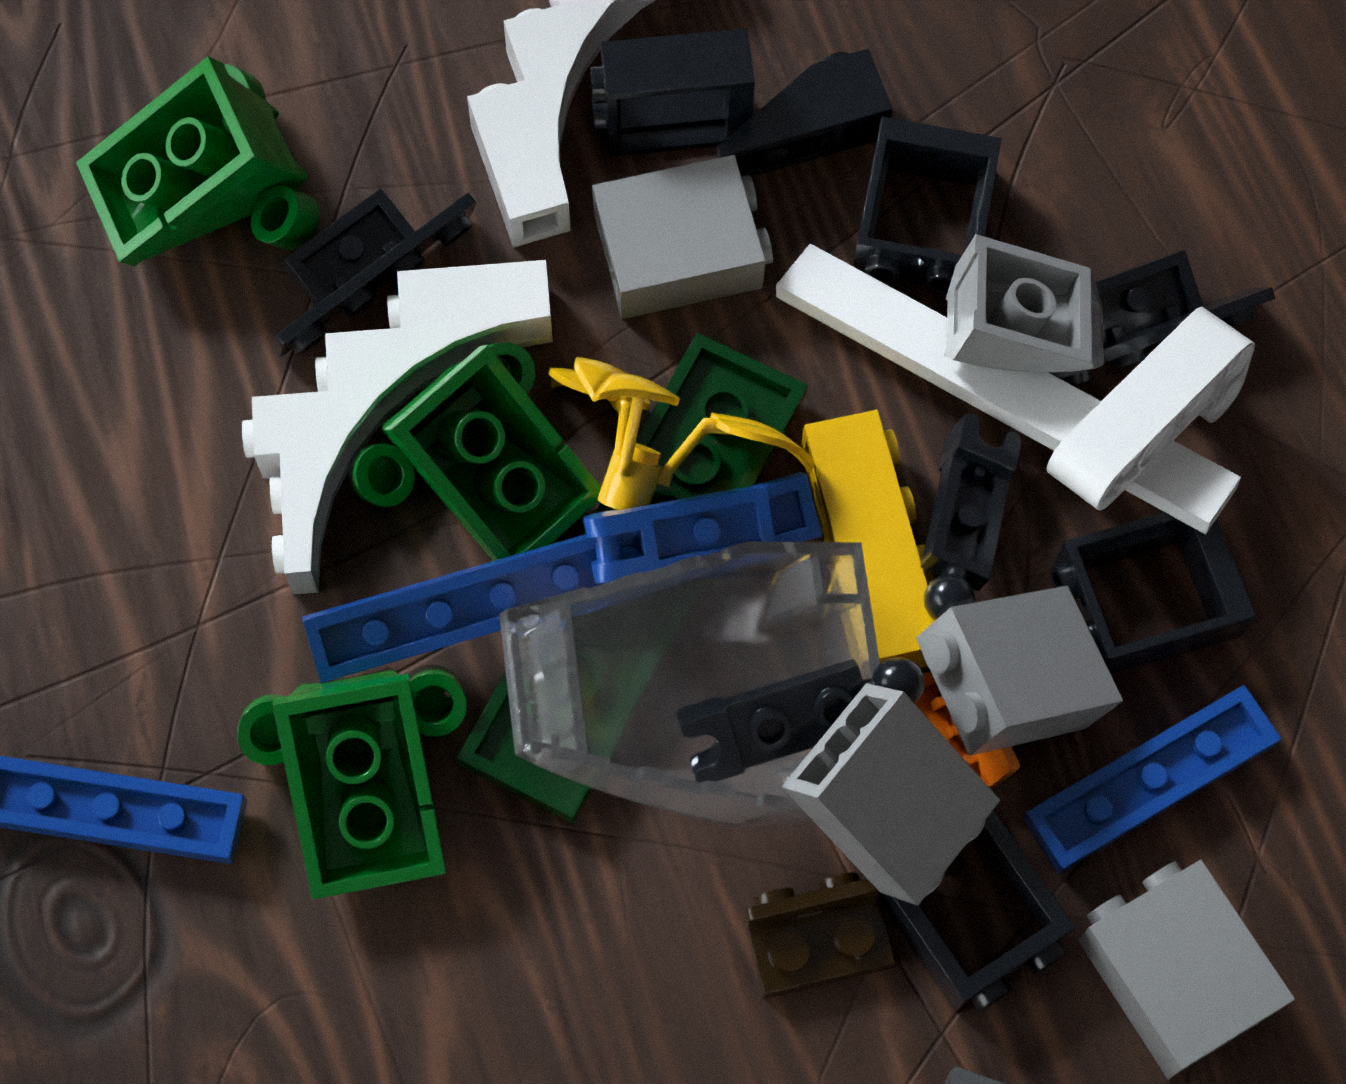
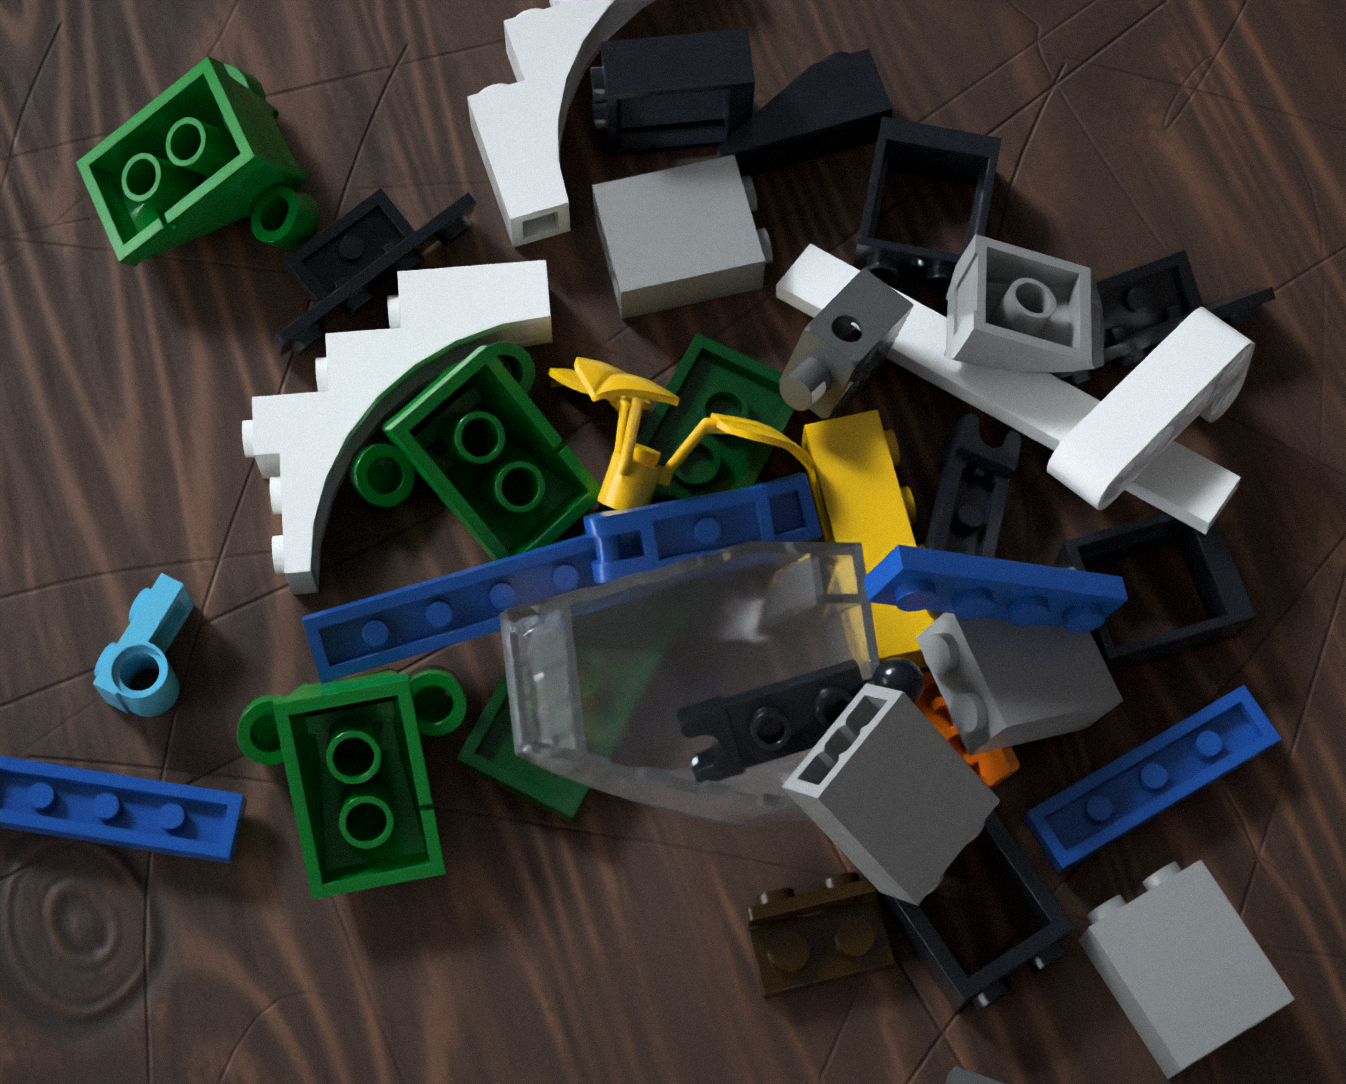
none -> medium azure plate [93,573,195,717]
none -> dark grey torso [779,268,914,419]
none -> blue plate [863,545,1128,633]

